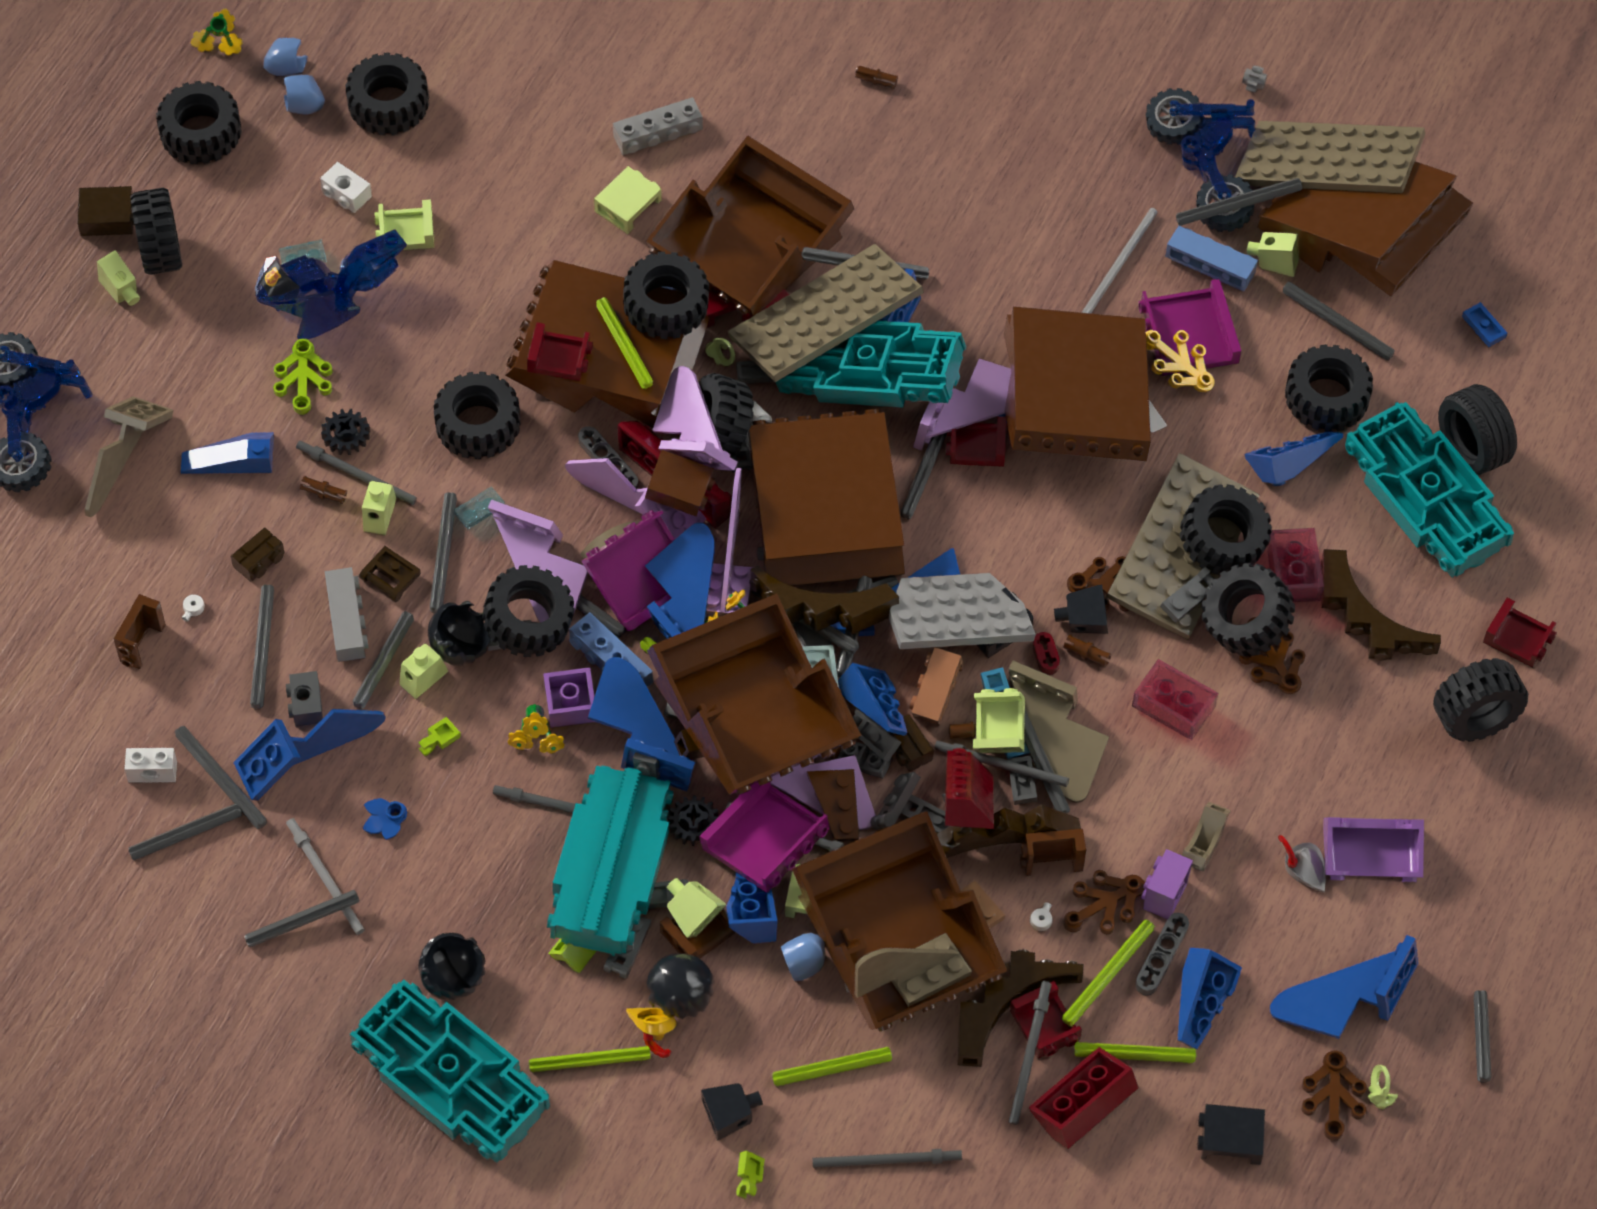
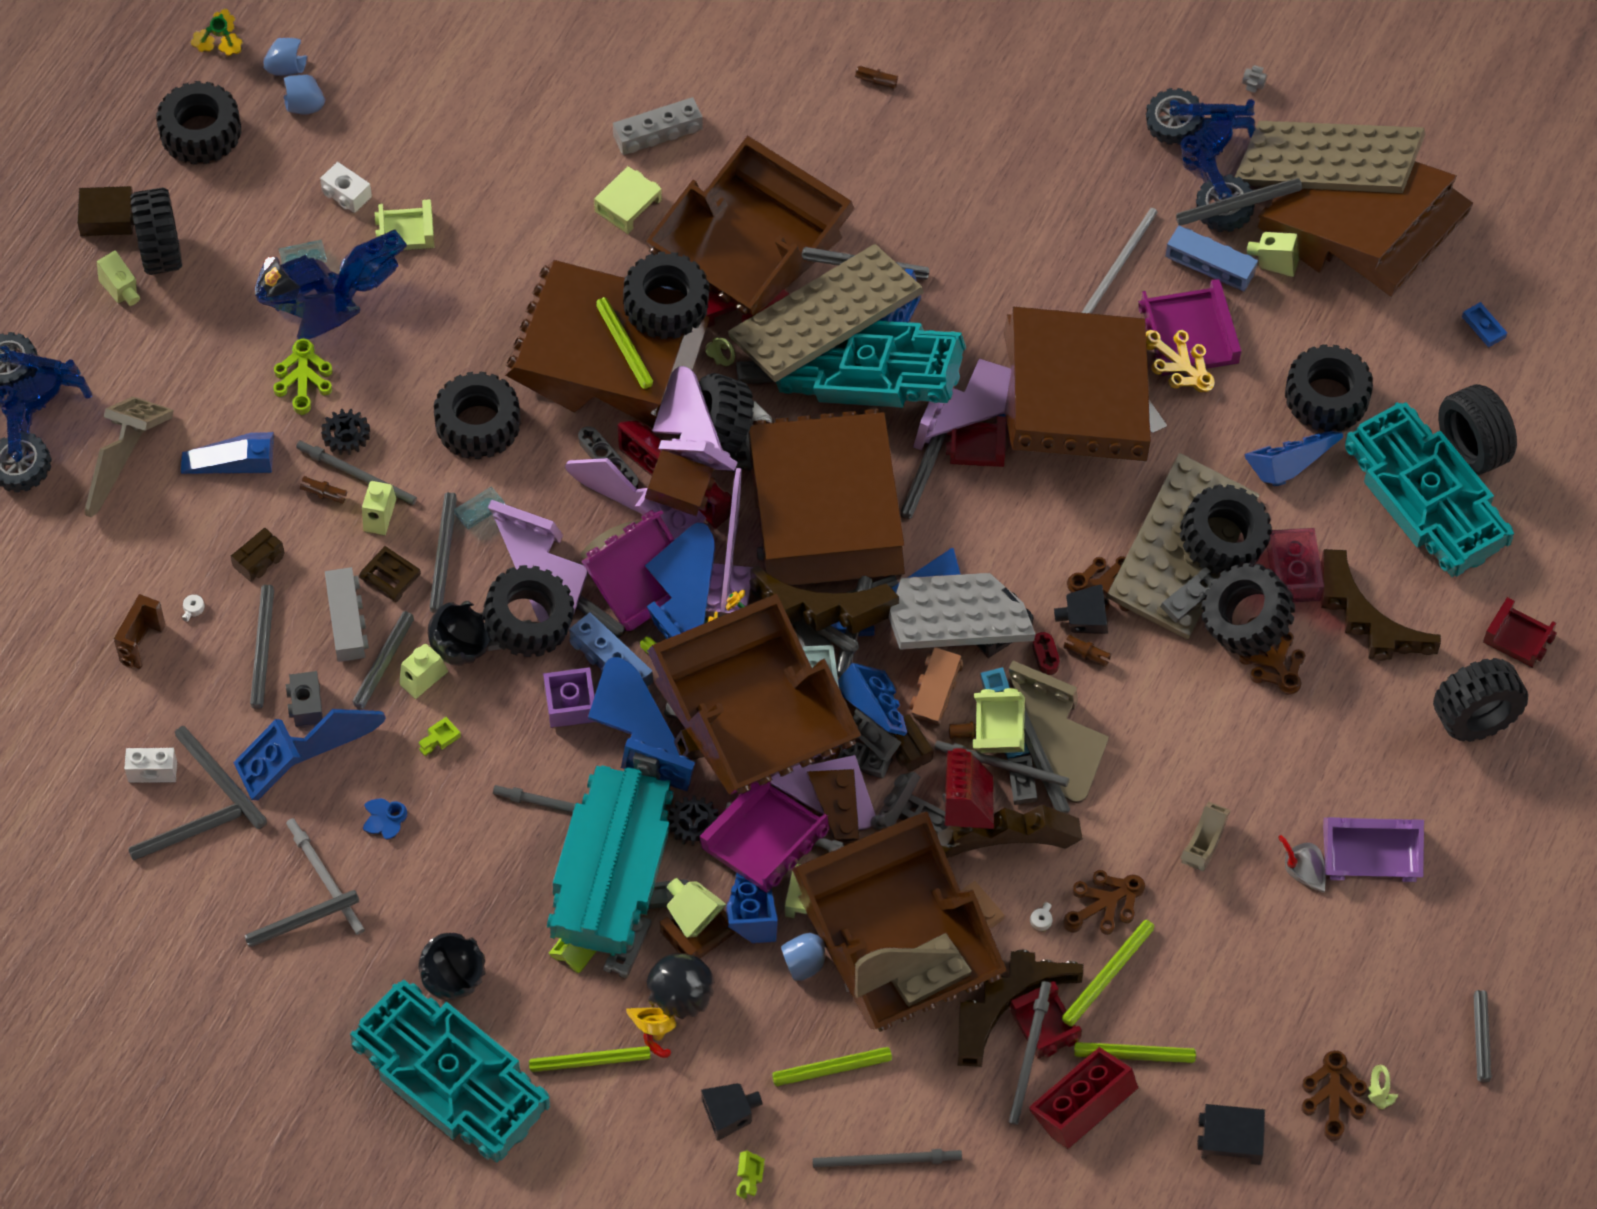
black tyre [345,52,429,136] -> none
yellow plant [508,704,565,754] -> none
dark red panel [527,322,593,381] -> none
reddish brown panel [1020,829,1086,876] -> none
clear pink brick [1132,659,1218,741] -> none
dark grey beam [1136,913,1189,996] -> none
medium lavender brick [1141,849,1193,920] -> none
blue wedge [1178,948,1242,1049] -> none
blue piece [1270,935,1419,1039] -> none
dark grey axle [1283,282,1395,360] -> none

